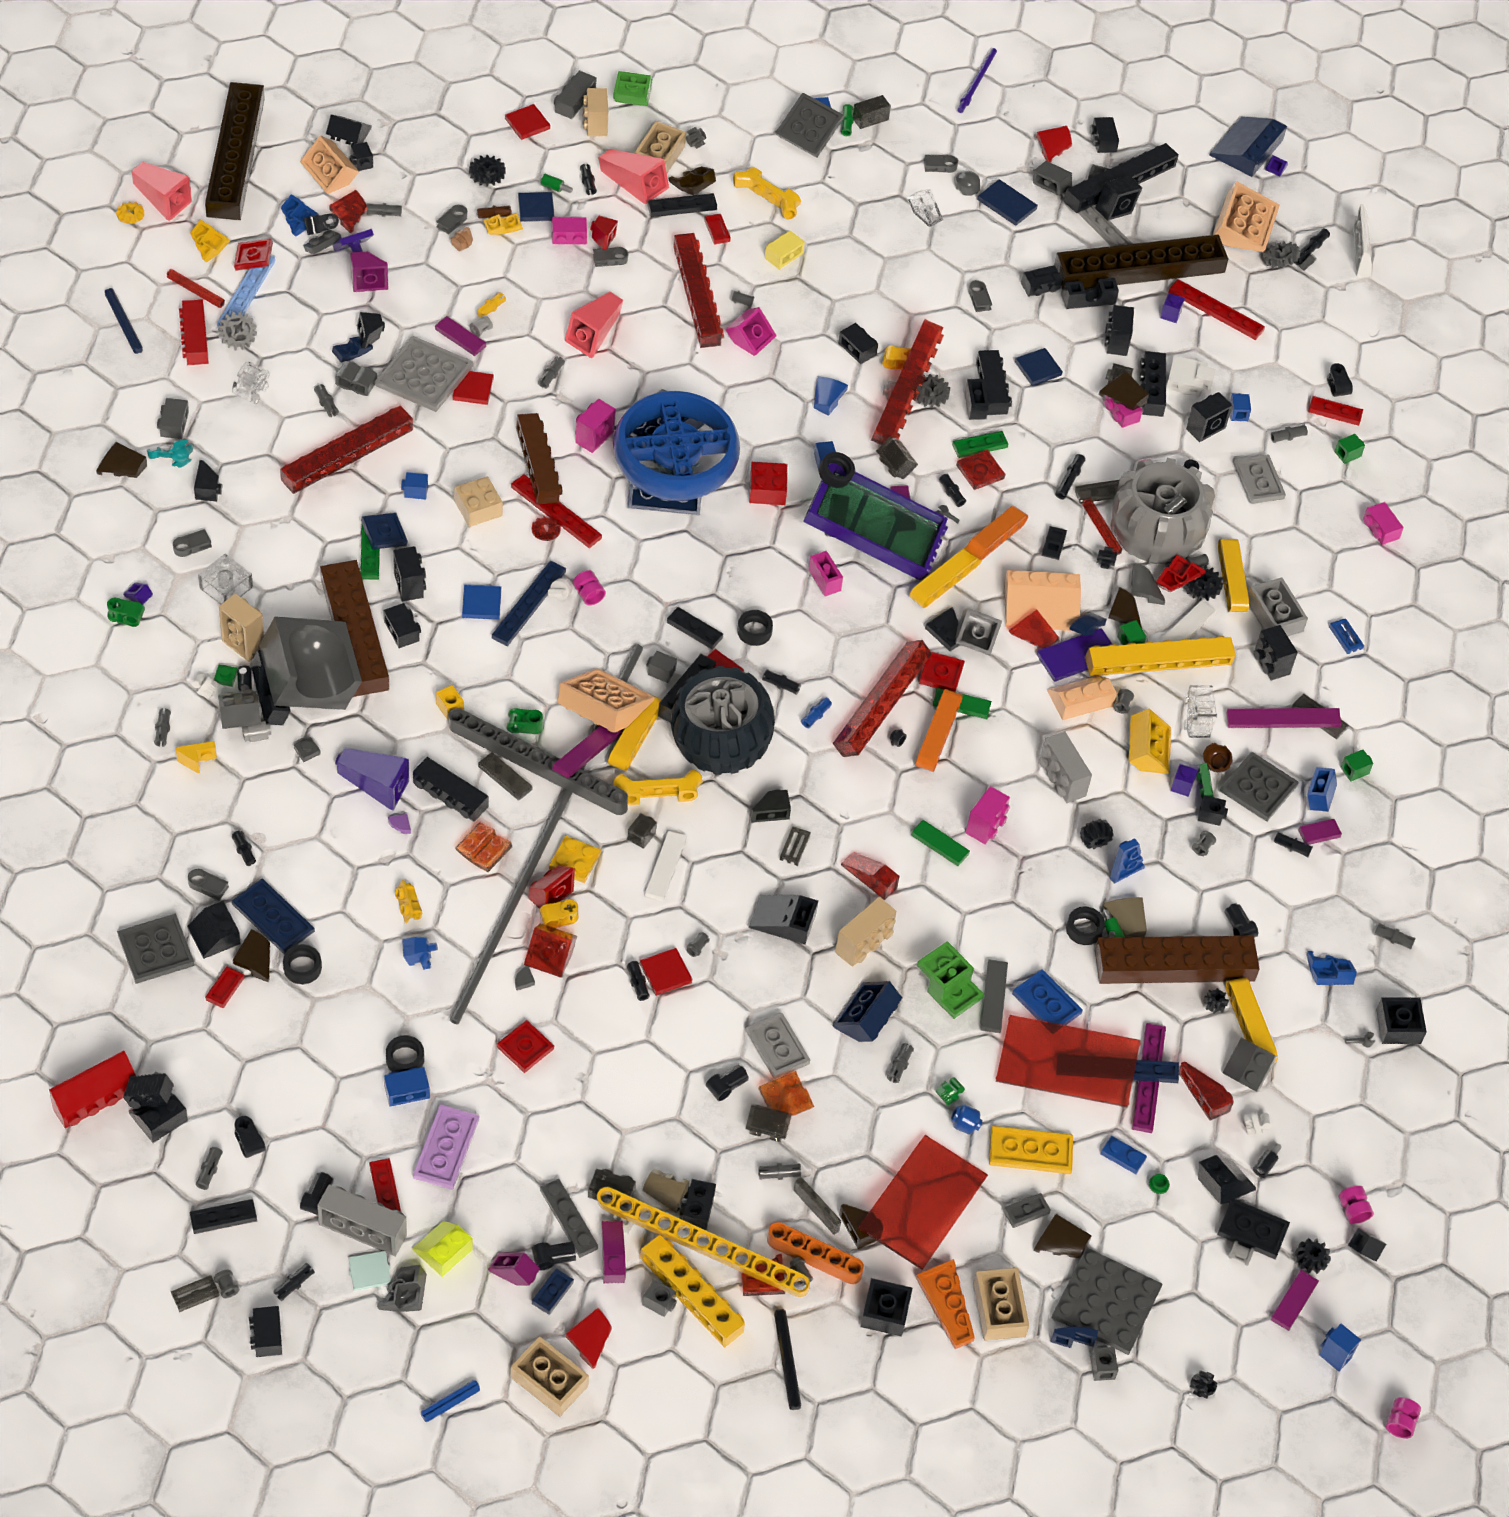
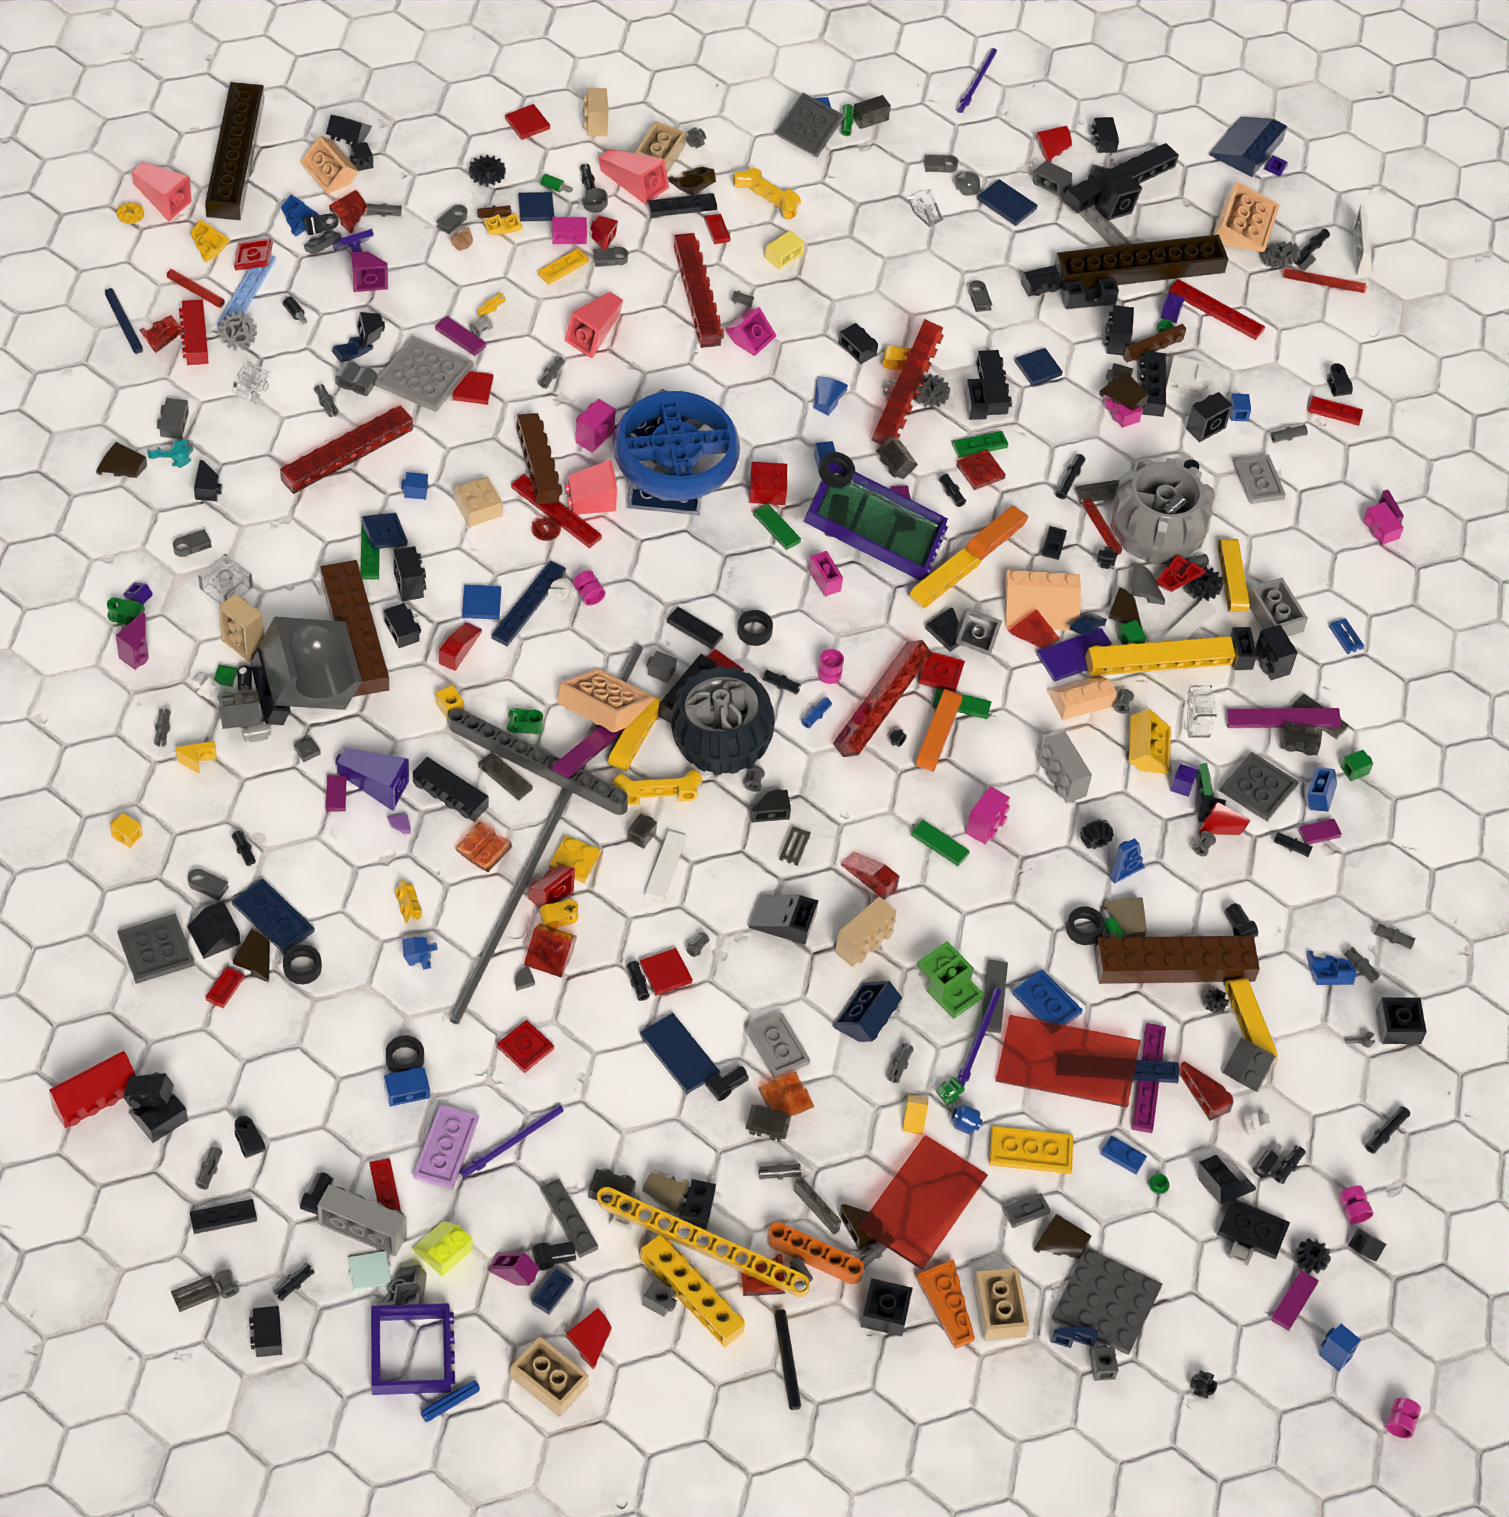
dark grey brick [554,70,597,119] -> none
magenta slope [601,1221,626,1284] -> none
bright green bracket [613,71,653,106] -> none
dark grey hand [935,505,960,524] -> none
reddish brown hair [1203,743,1233,773] -> none
green brick [1334,434,1365,464] -> none
none -> yellow brick [110,813,143,848]
none -> magenta slope [116,613,149,670]
none -> clear red slope [139,315,184,353]
none -> black piece [283,296,308,325]
none -> magenta tile [326,775,347,812]
none -> dark purple window [371,1303,455,1395]
none -> red slope [439,622,482,671]
none -> dark purple bar [460,1105,564,1178]
none -> yellow tile [538,248,589,285]
none -> coral slope [565,460,617,515]
none -> dark grey hair [582,188,608,213]
none -> dark blue tile [640,1013,720,1095]
none -> dark grey bush [744,766,765,792]
none -> green tile [753,504,801,550]
none -> dark pink wheel [818,649,844,684]
none -> dark grey pin [858,1233,894,1270]
none -> yellow slope [903,1094,929,1135]
none -> dark purple bar [957,988,1002,1095]
none -> reddish brown plate [1123,324,1186,363]
none -> green plate [1157,319,1174,333]
none -> red slope [1197,801,1251,835]
none -> black brick [1230,627,1257,670]
none -> black pin [1273,1145,1306,1184]
none -> clear smoke brick [1280,721,1323,756]
none -> clear red axle [1283,268,1367,293]
none -> dark grey pin [1344,947,1381,983]
none -> black pin [1365,1106,1411,1154]
none -> magenta tile [1379,489,1404,523]

